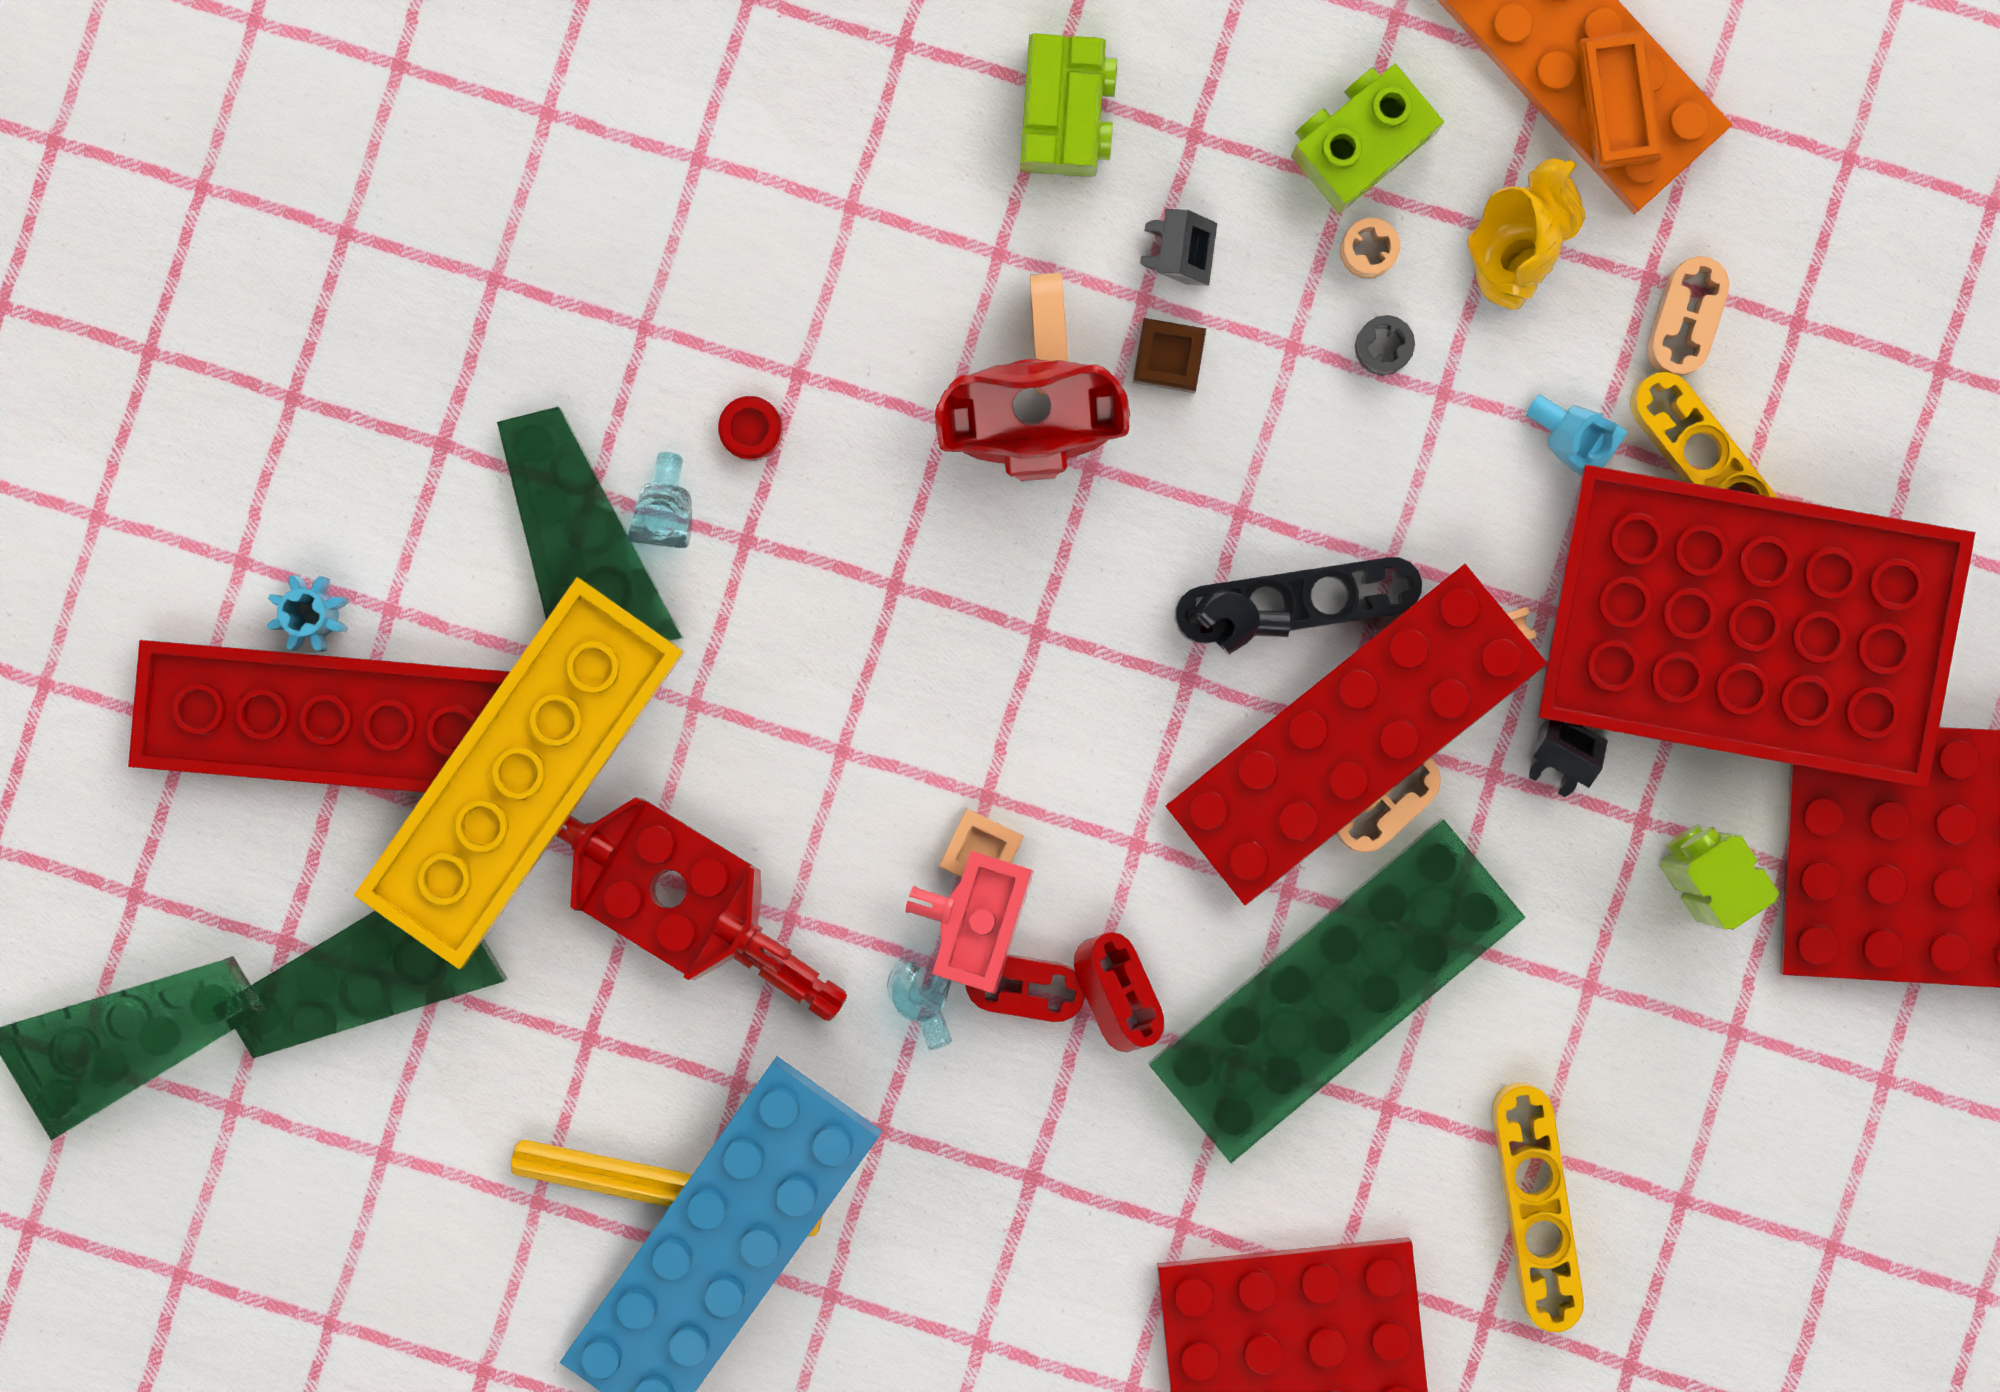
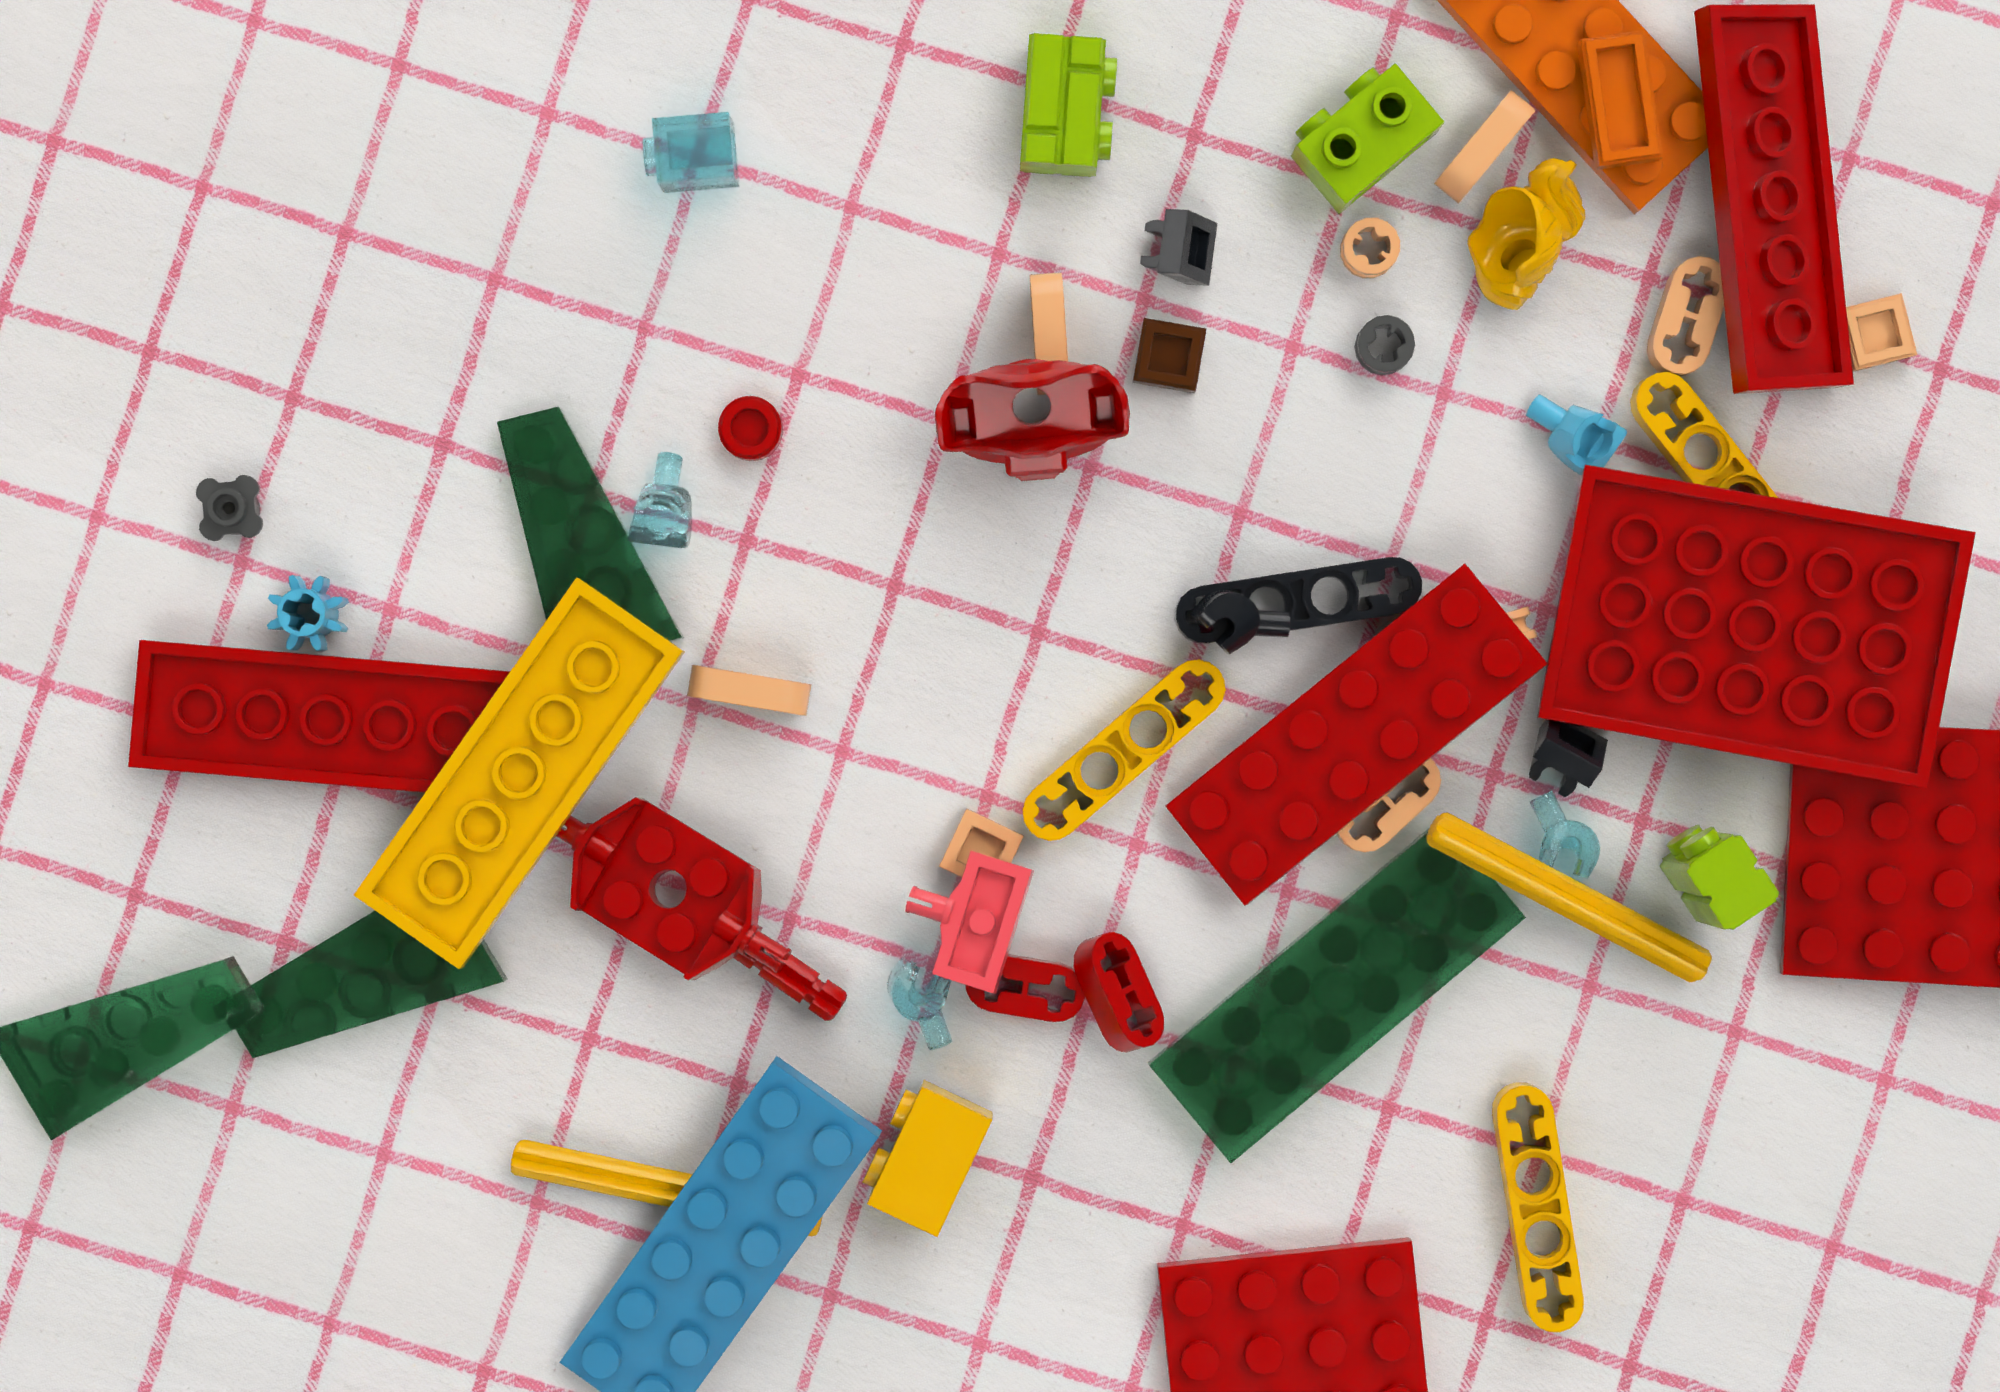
none -> dark grey plate [196,475,263,541]
none -> clear light blue brick [643,112,740,193]
none -> light nougat beam [687,665,812,716]
none -> yellow brick [862,1080,993,1237]
none -> yellow beam [1022,659,1226,841]
none -> yellow axle [1426,813,1712,982]
none -> light nougat beam [1434,90,1536,204]
none -> clear light blue piece [1530,791,1600,879]
none -> red plate [1694,4,1854,394]
none -> light nougat tile [1846,293,1917,372]

